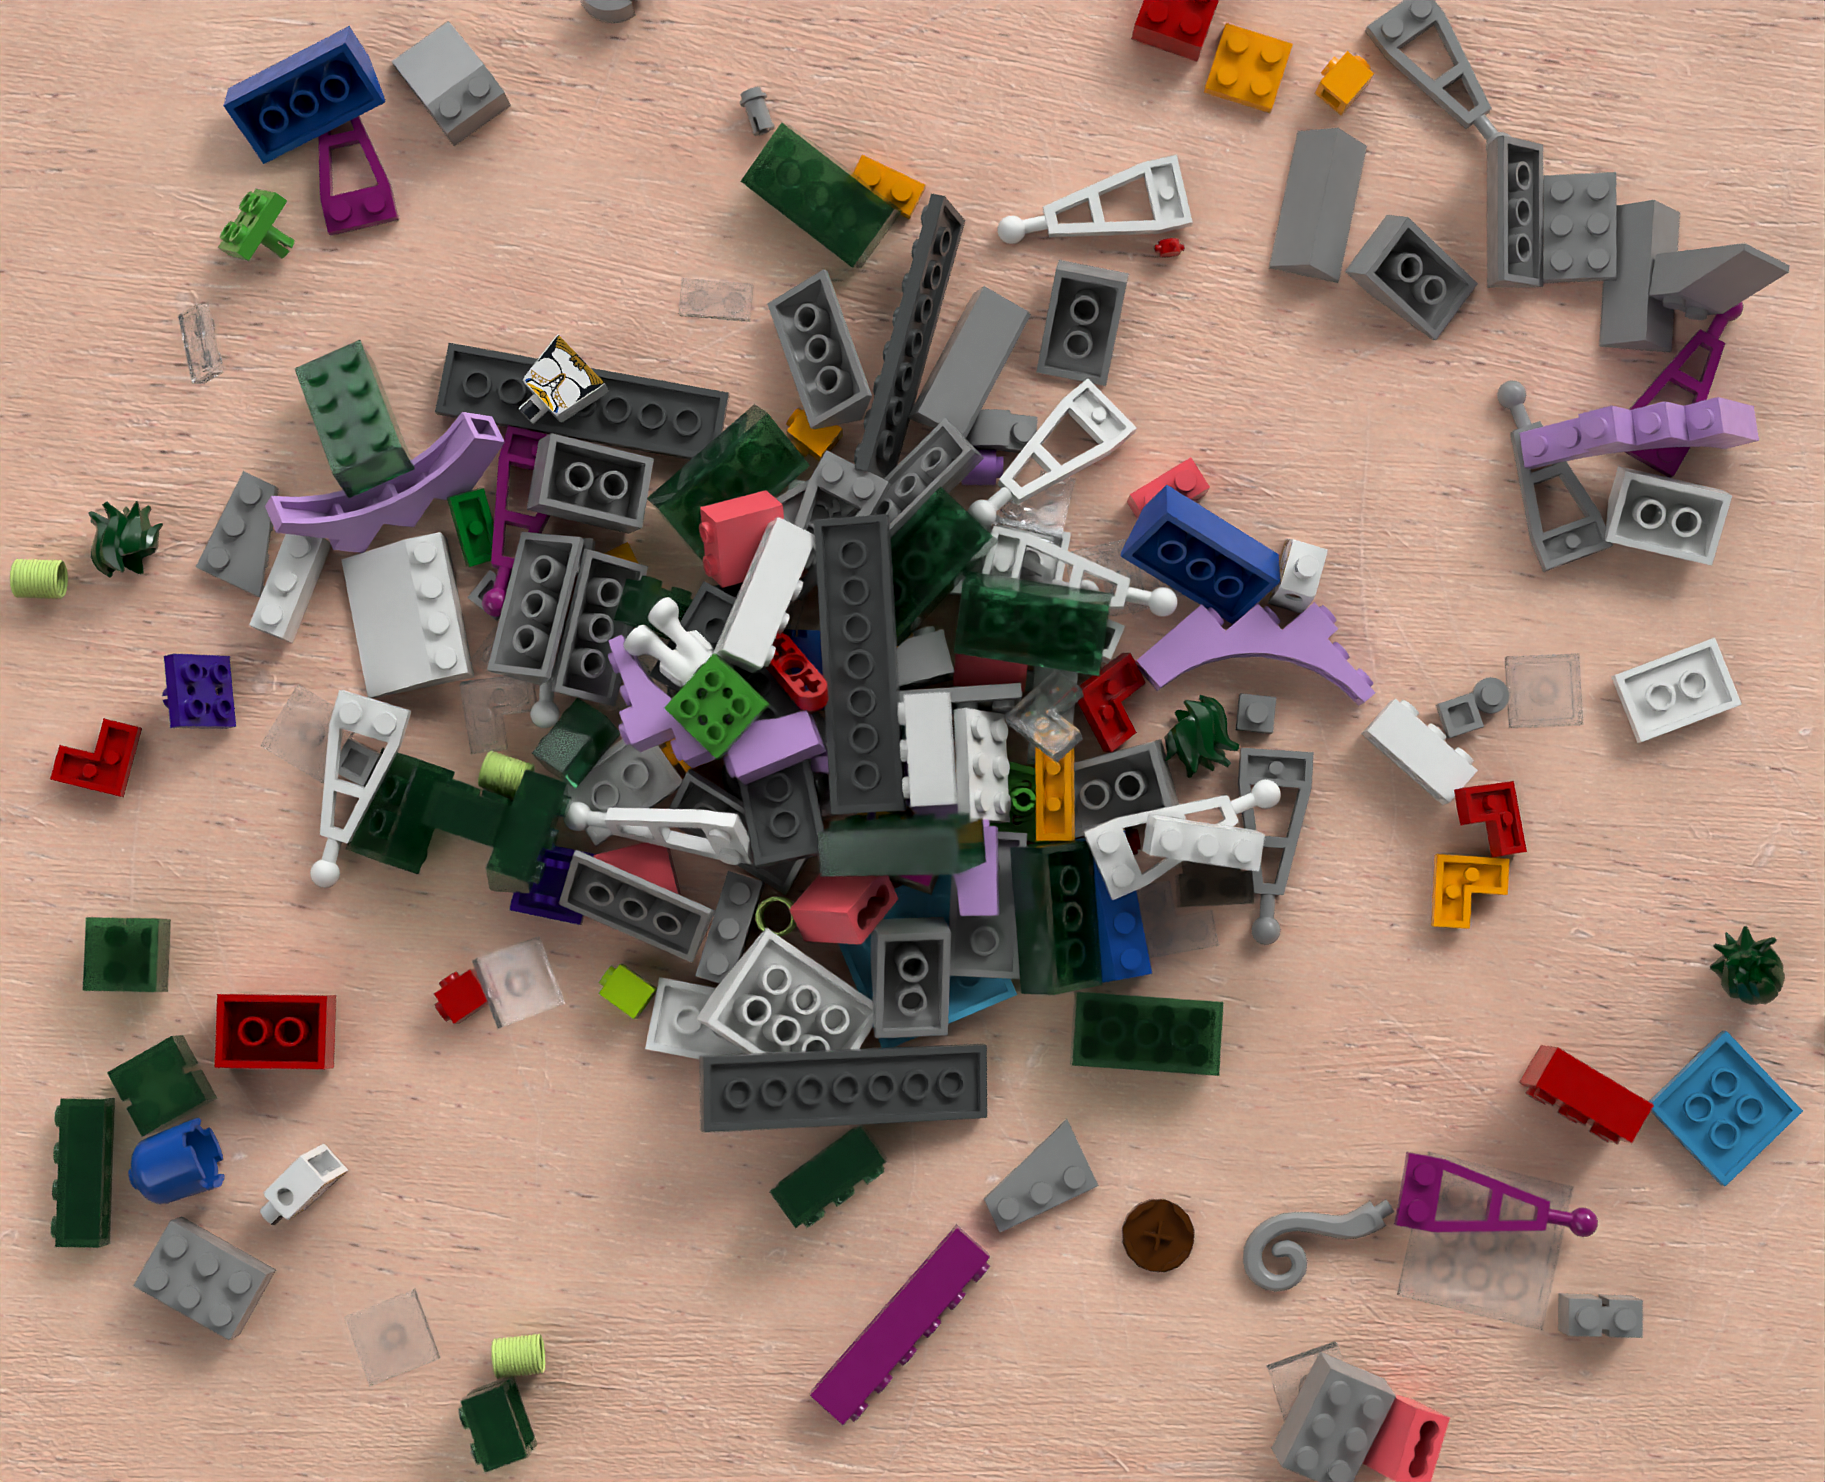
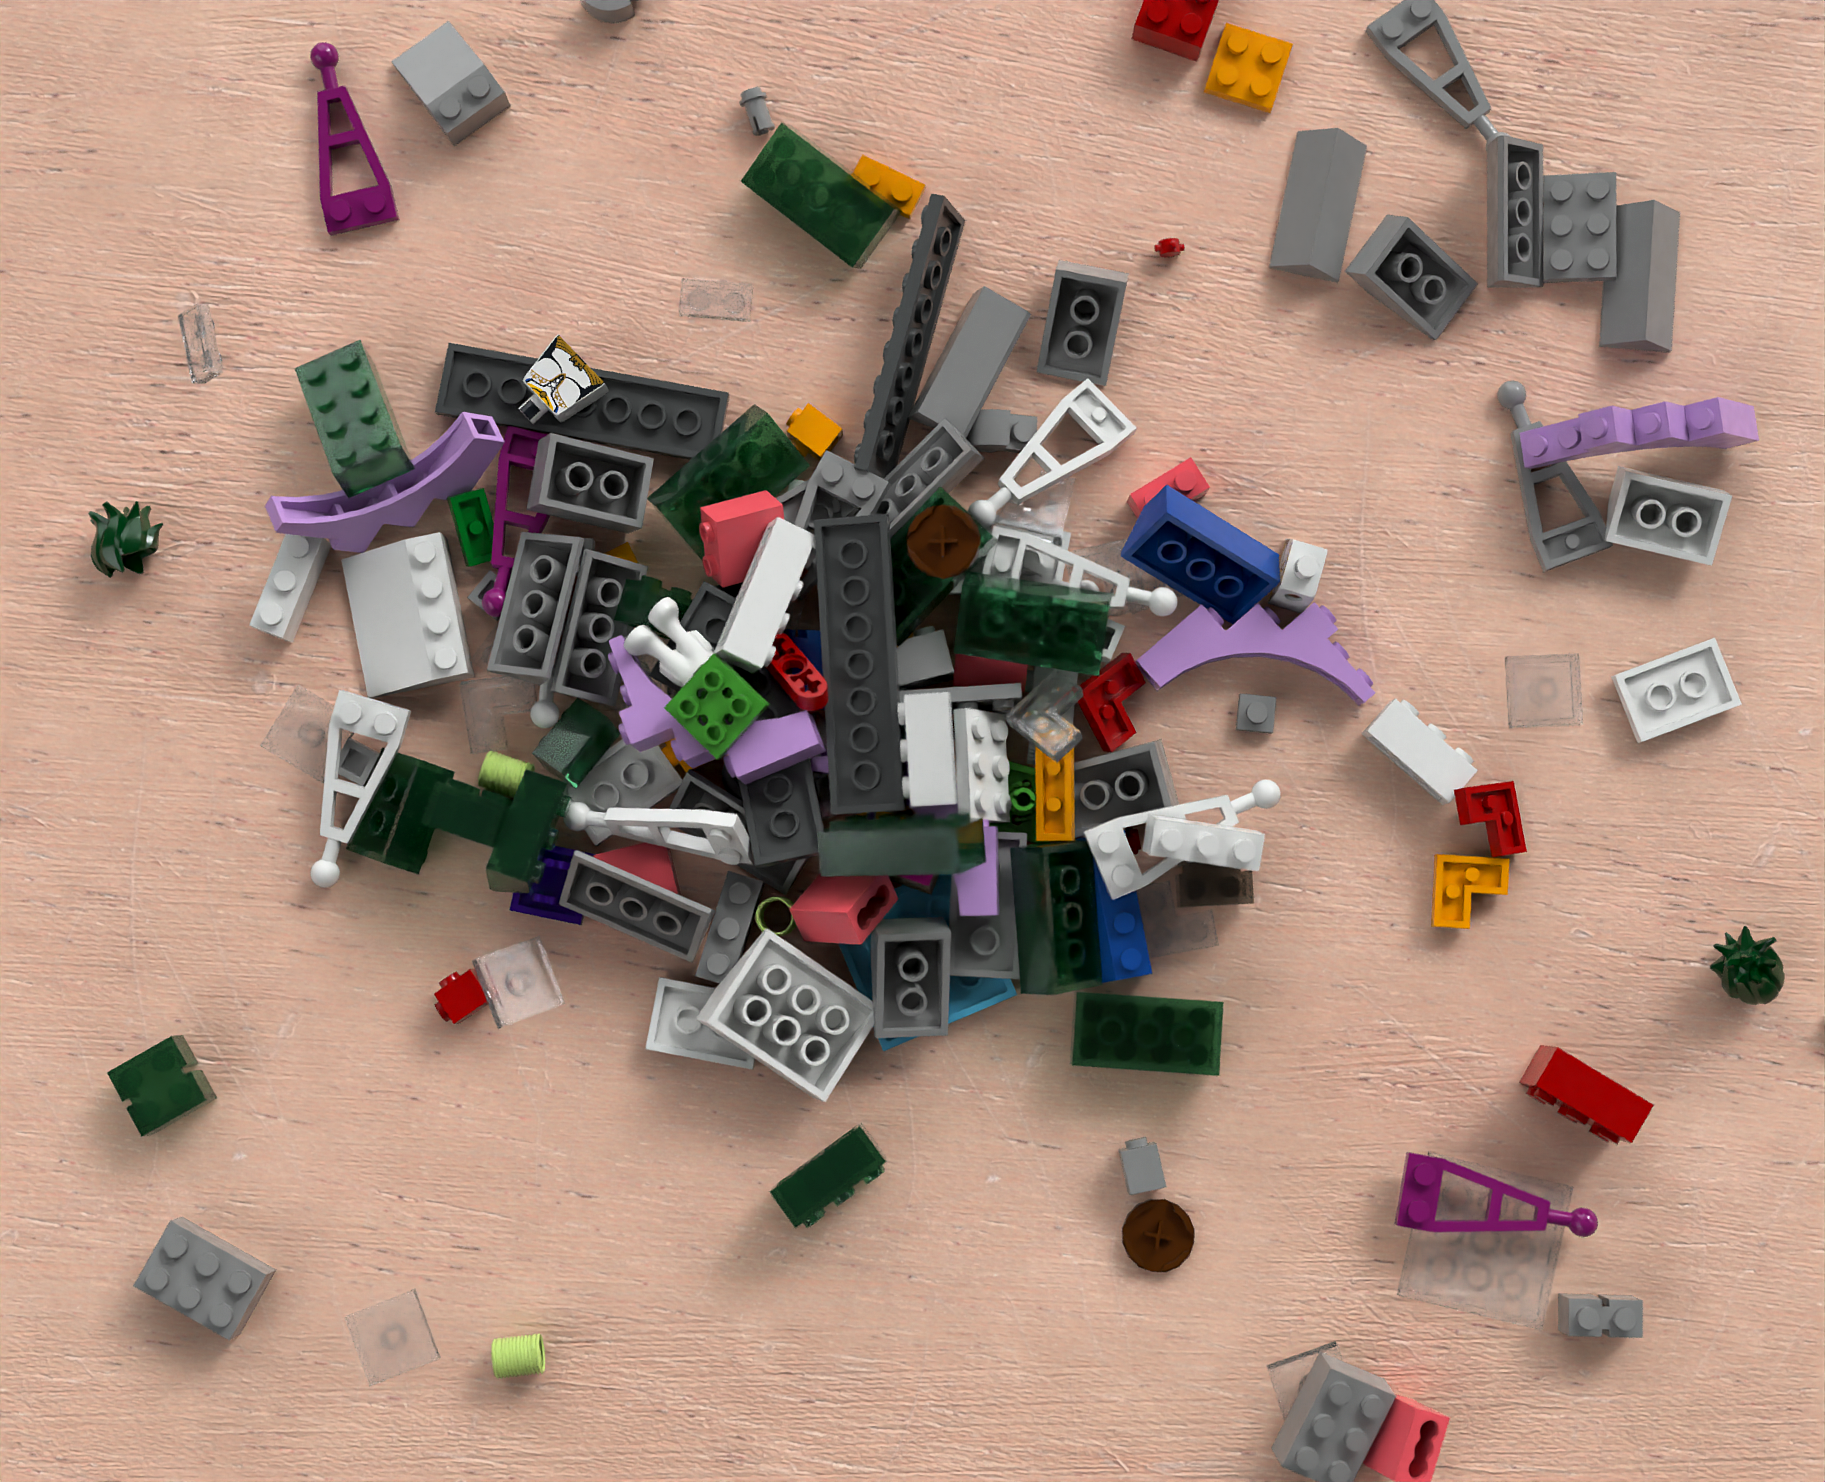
yellowish green piece [10,559,68,599] -> none
red plate [50,718,142,798] -> none
clear green brick [51,1097,115,1248] -> none
clear green piece [83,917,171,992] -> none
blue cylinder [128,1118,225,1204] -> none
dark purple plate [162,654,236,729] -> none
light grey wing [196,471,278,597] -> none
red brick [214,994,336,1070] -> none
bright green plate [218,189,295,261] -> none
blue slope [223,26,385,164] -> none
white torso [260,1144,348,1225] -> none
clear green piece [458,1376,538,1473] -> none
lime brick [598,964,657,1019] -> none
dark grey plate [700,1044,987,1132] -> none
light grey slope [767,269,872,429] -> none
magenta brick [810,1224,990,1425] -> none
medium lavender brick [962,449,1003,485] -> none
light grey wing [984,1119,1098,1232] -> none
white plate [998,155,1193,244] -> none
dark green hair [1164,695,1239,778] -> none
light grey plate [1238,748,1314,945] -> none
light grey plant [1243,1199,1394,1292] -> none
light orange brick [1315,51,1374,116] -> none
light grey plate [1436,693,1484,739] -> none
light grey plate [1472,677,1509,714] -> none
magenta plate [1625,302,1743,478] -> none
light grey slope [1649,243,1790,320] -> none
dark azure plate [1649,1030,1803,1186] -> none
none -> reddish brown tile [907,505,981,579]
none -> light grey brick [1118,1137,1166,1195]

